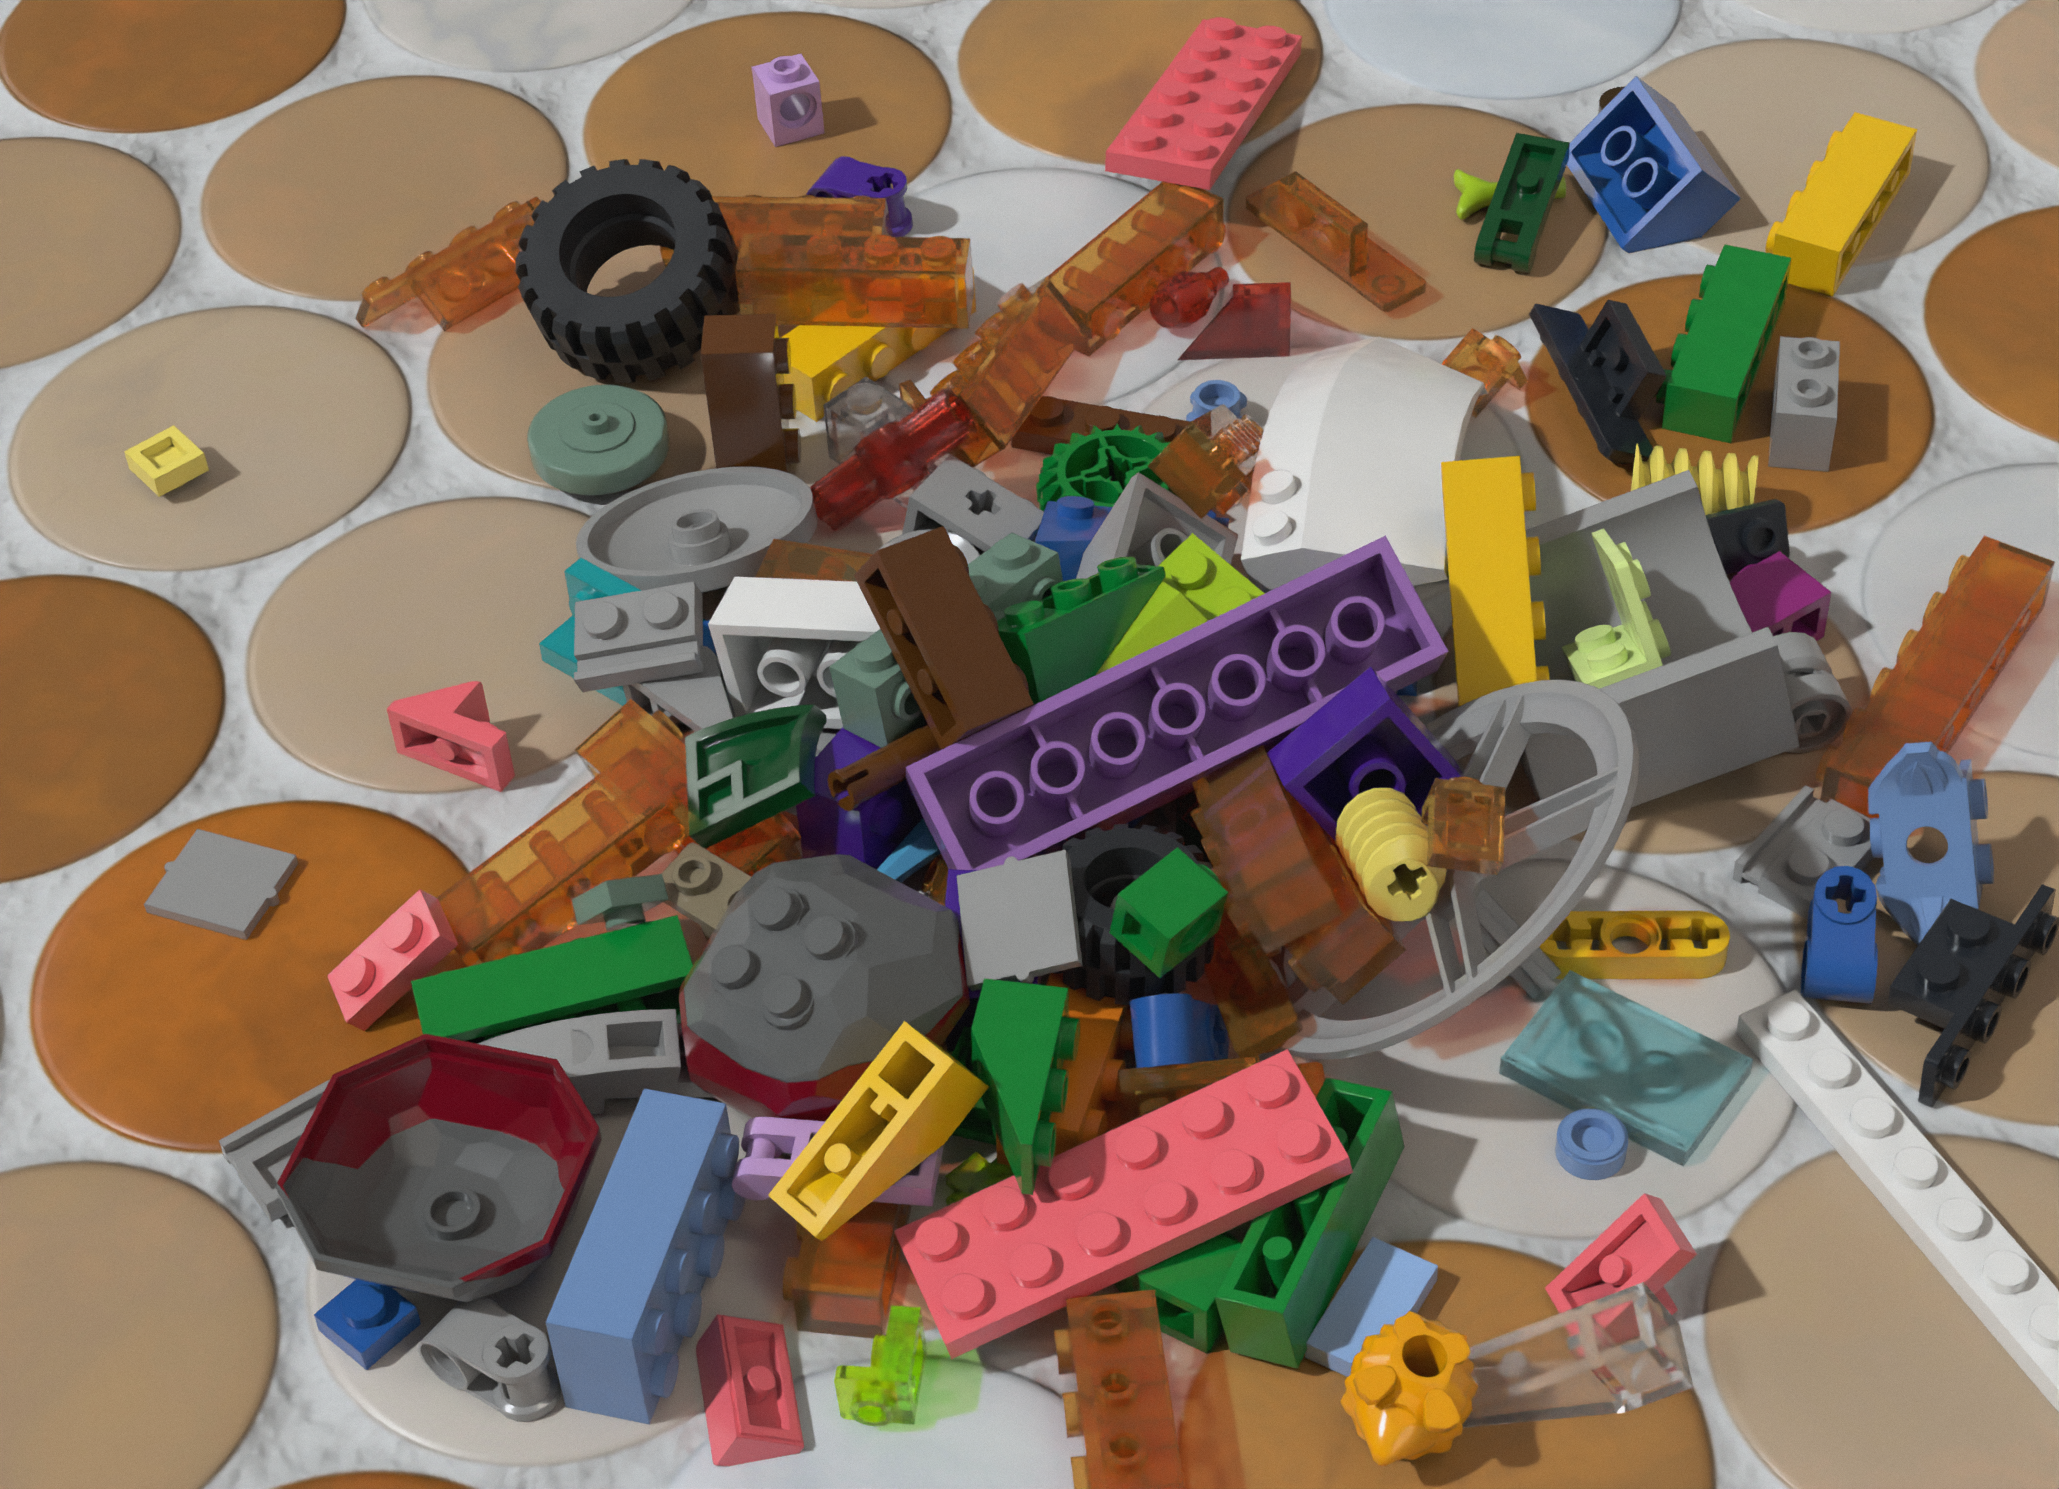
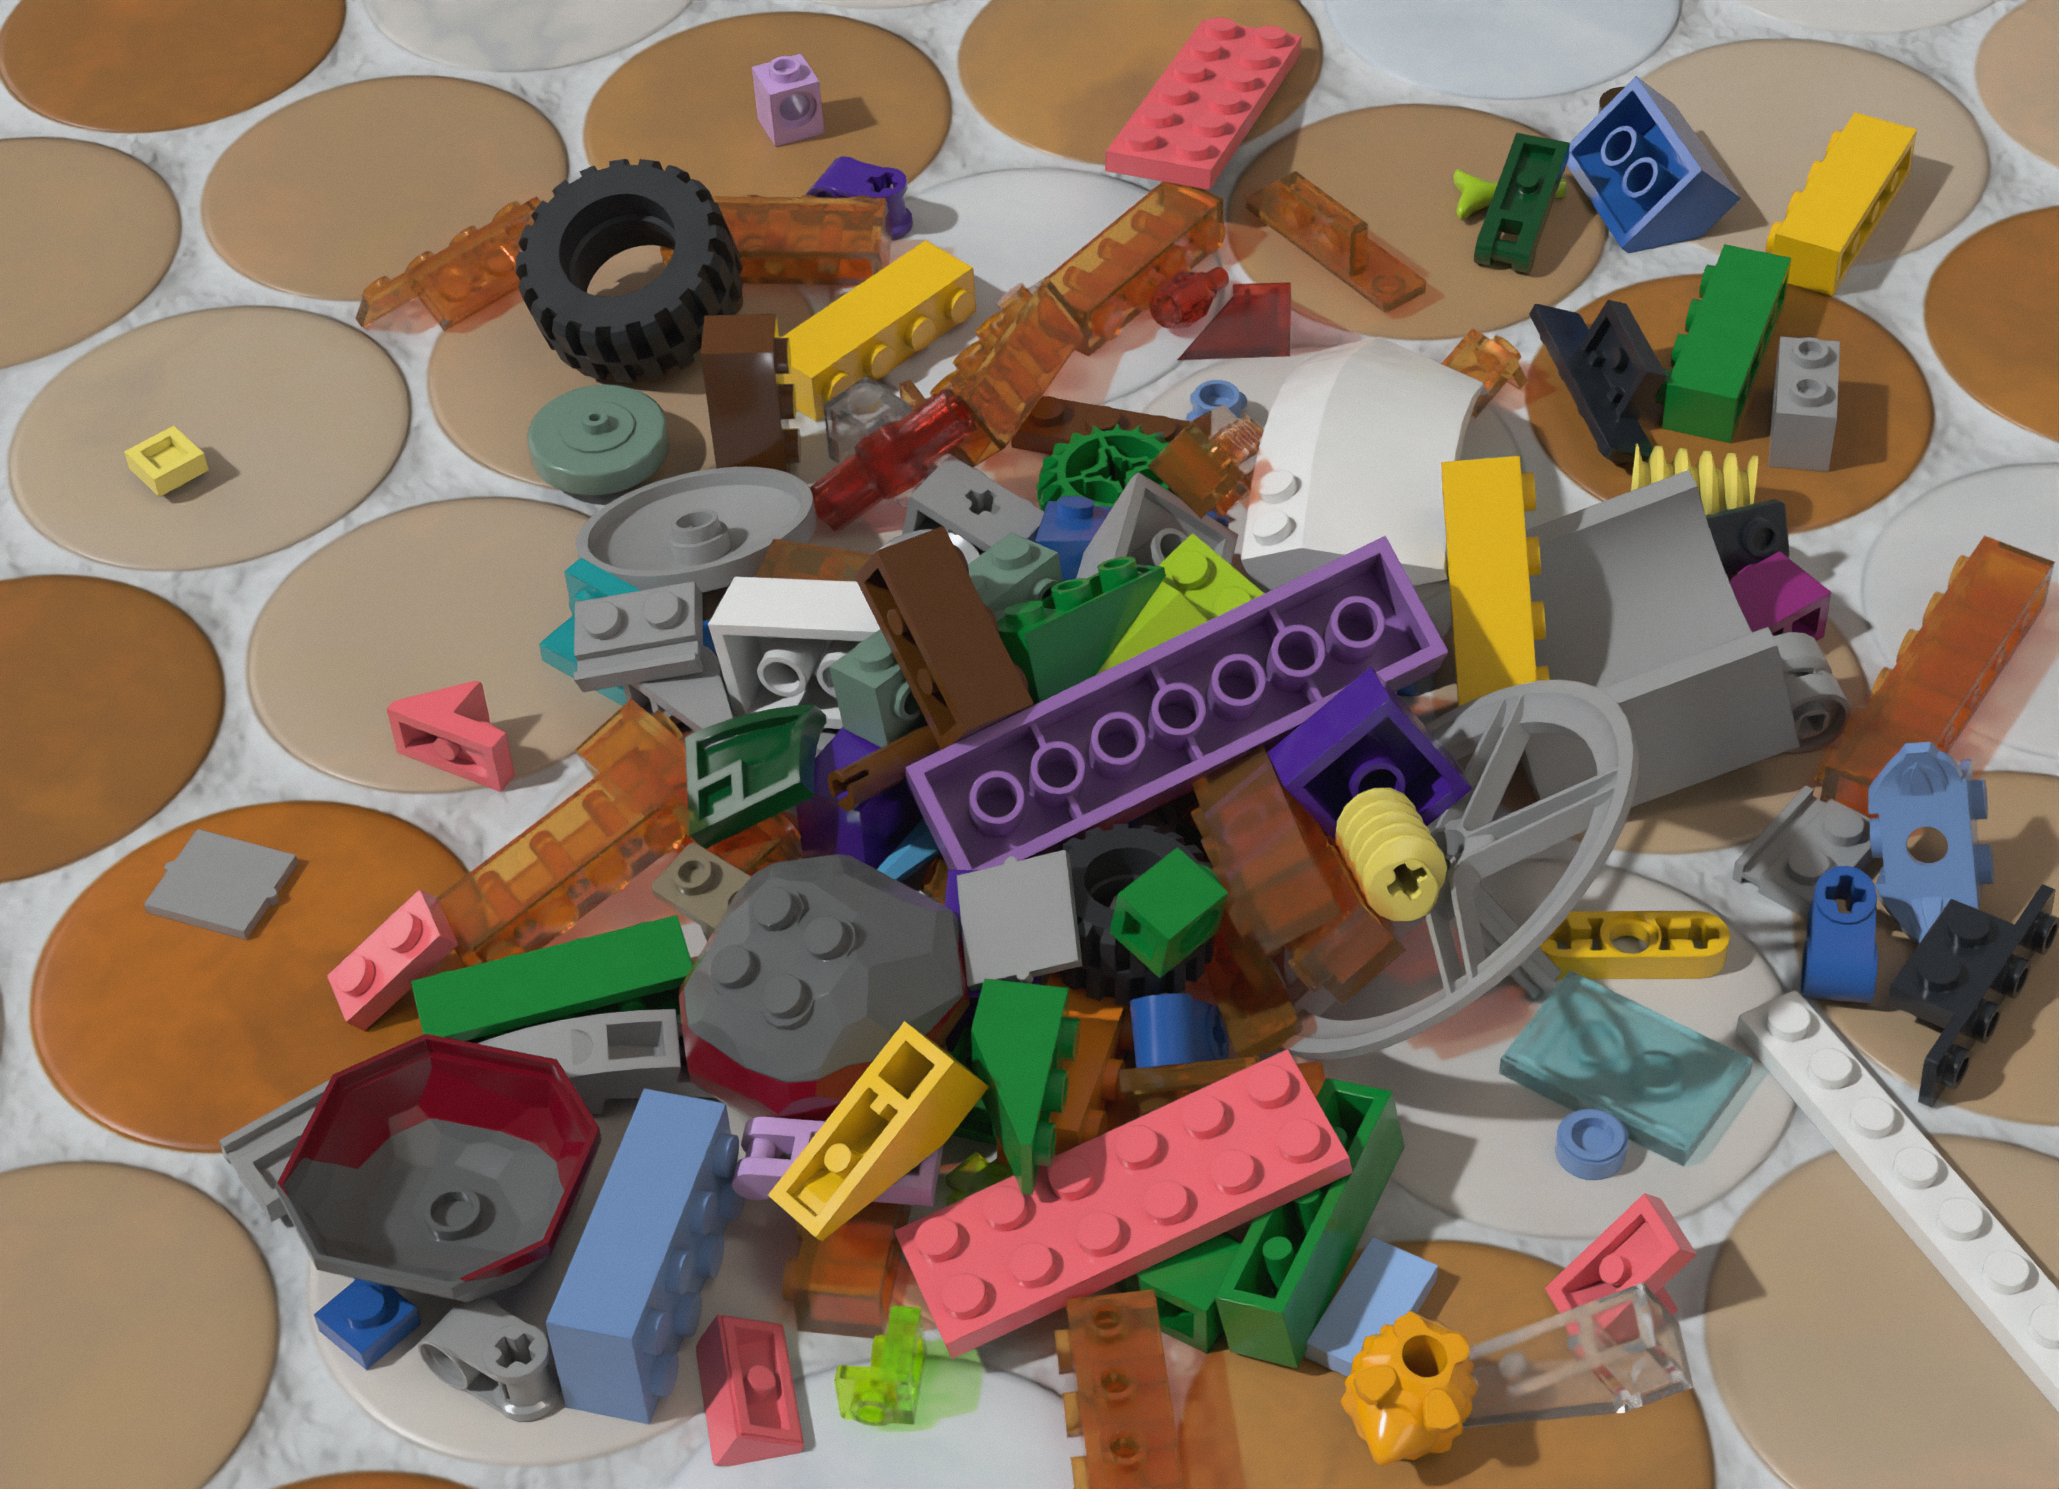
sand green plate [572,874,669,931] -> none
clear orange brick [735,232,974,329] -> none
clear orange bracket [1421,777,1505,875] -> none
yellowish green bracket [1561,528,1671,689] -> none

